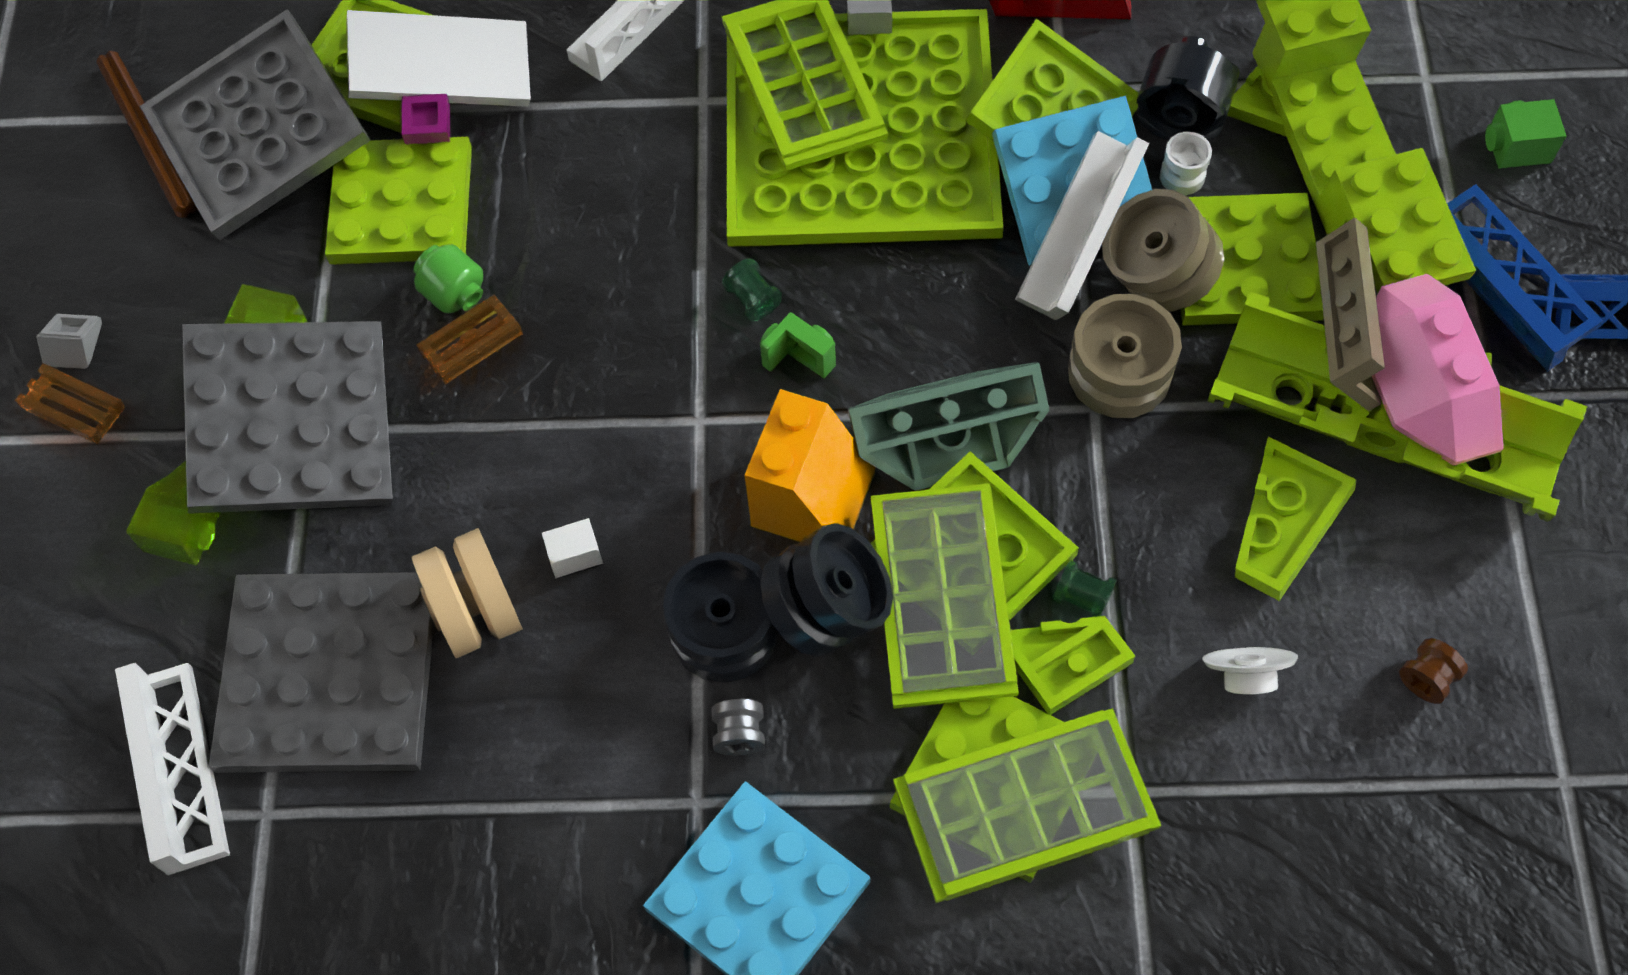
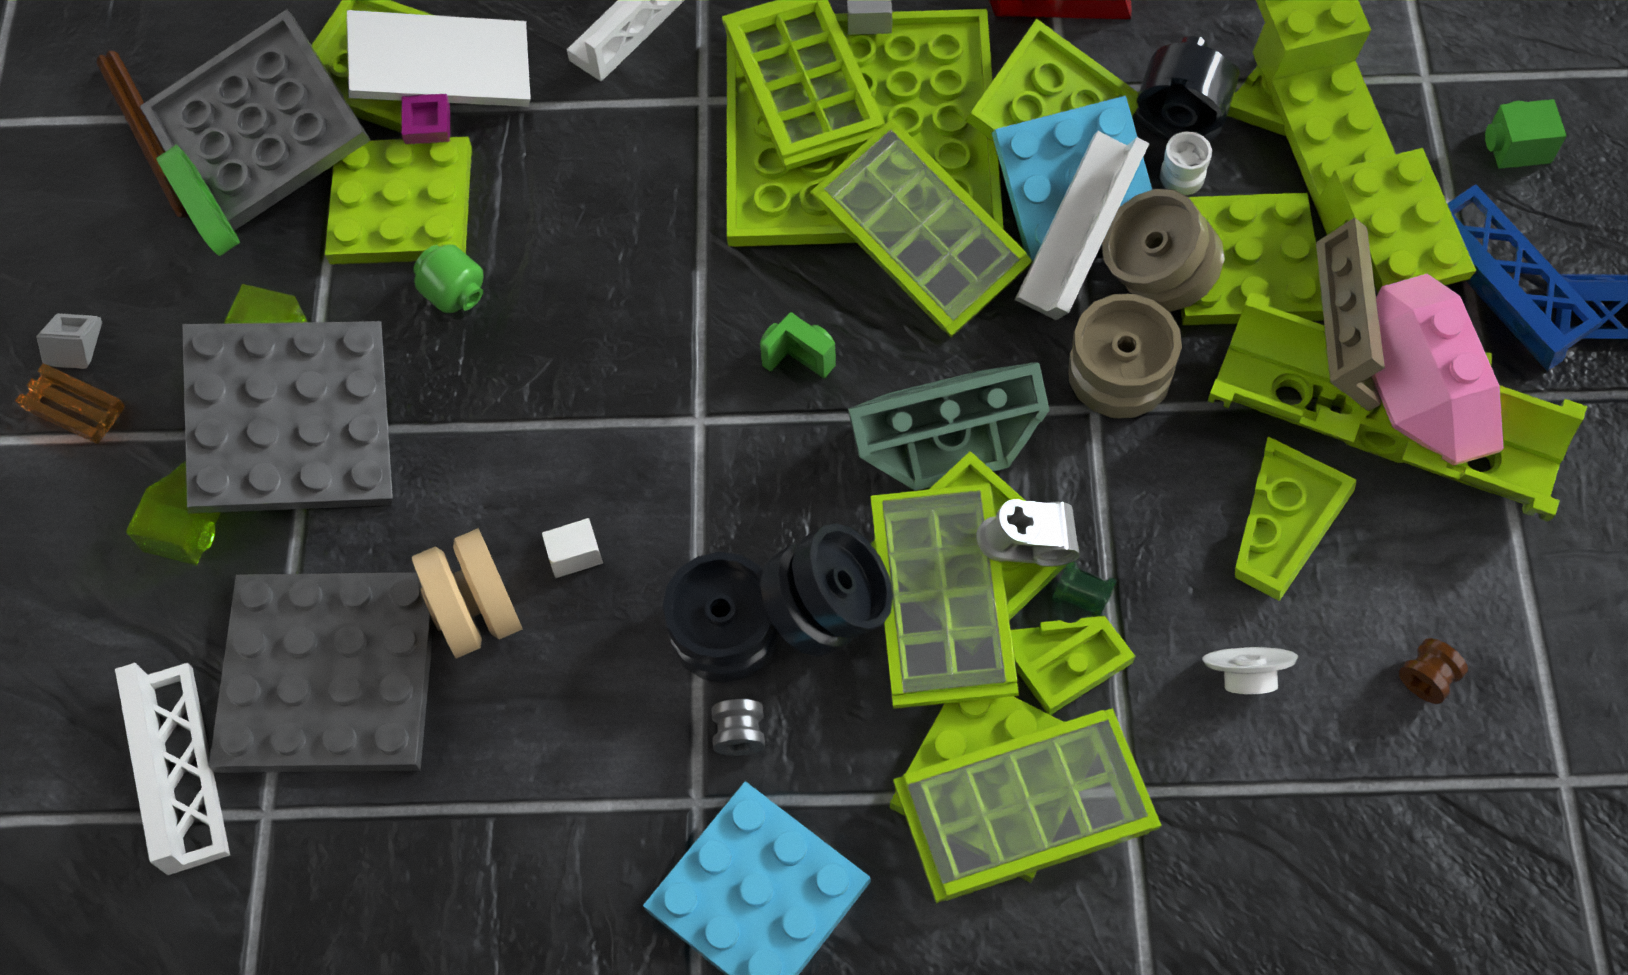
clear orange tile [417,294,523,385] -> none
clear green bush [722,259,782,321] -> none
light orange slope [744,389,875,542] -> none
none -> bright green beam [156,145,240,256]
none -> clear piece [811,119,1033,337]
none -> light grey piece [976,499,1080,566]

